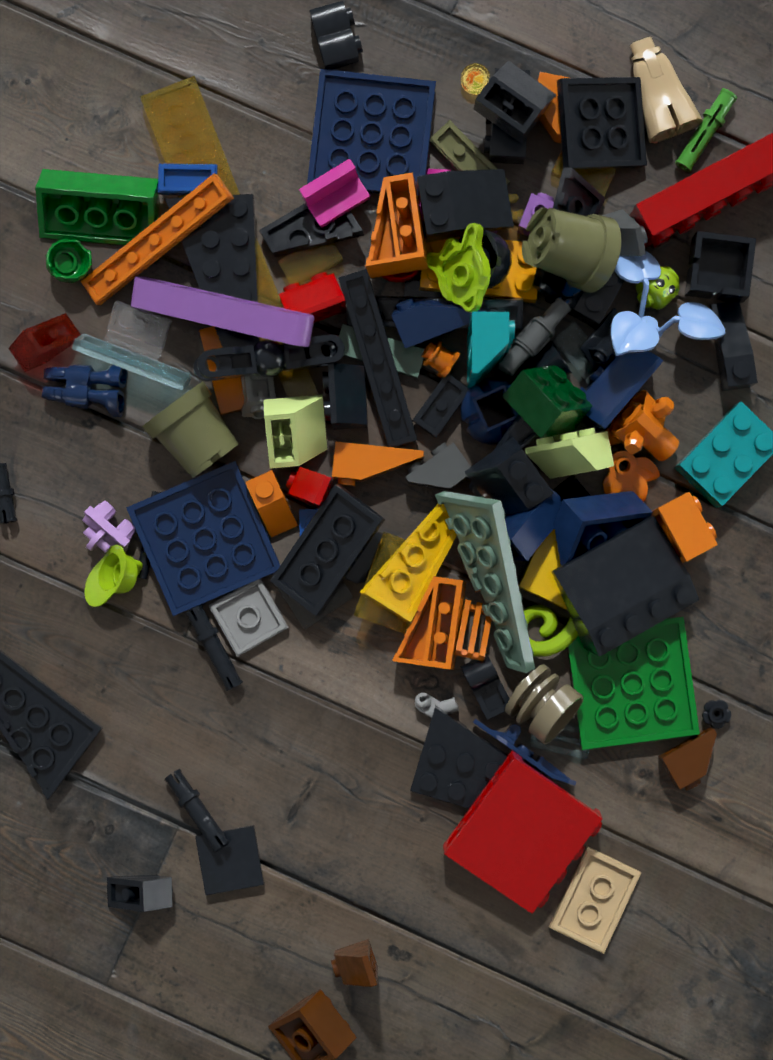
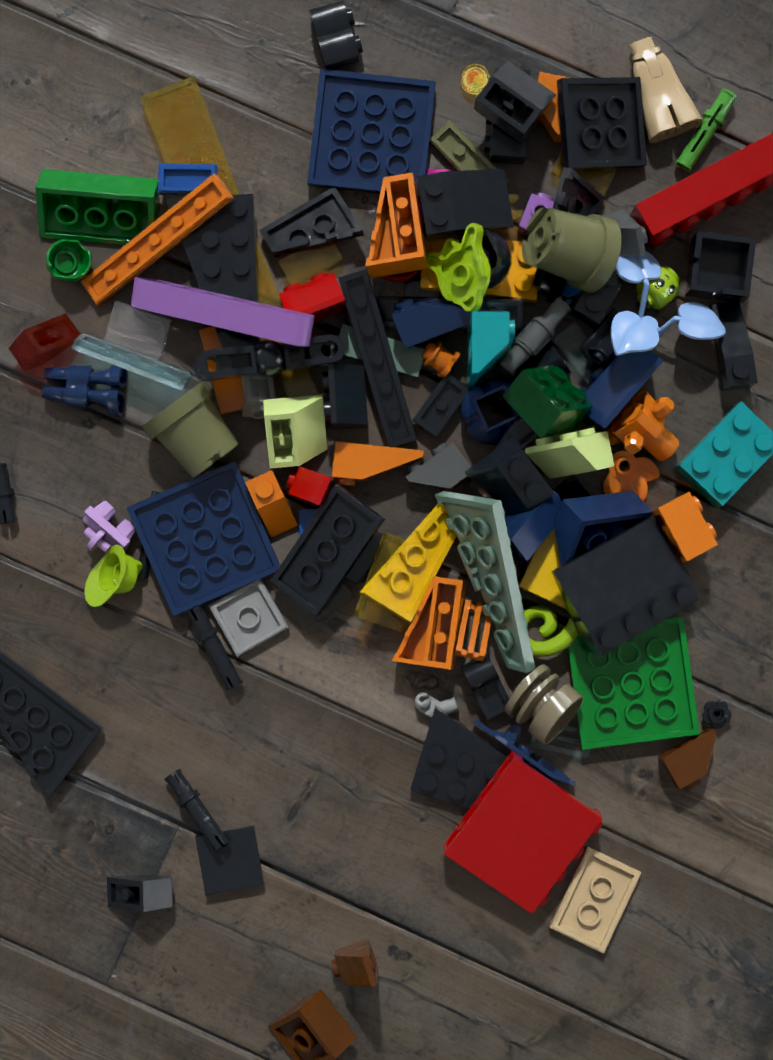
dark pink panel [299,159,370,227] -> none

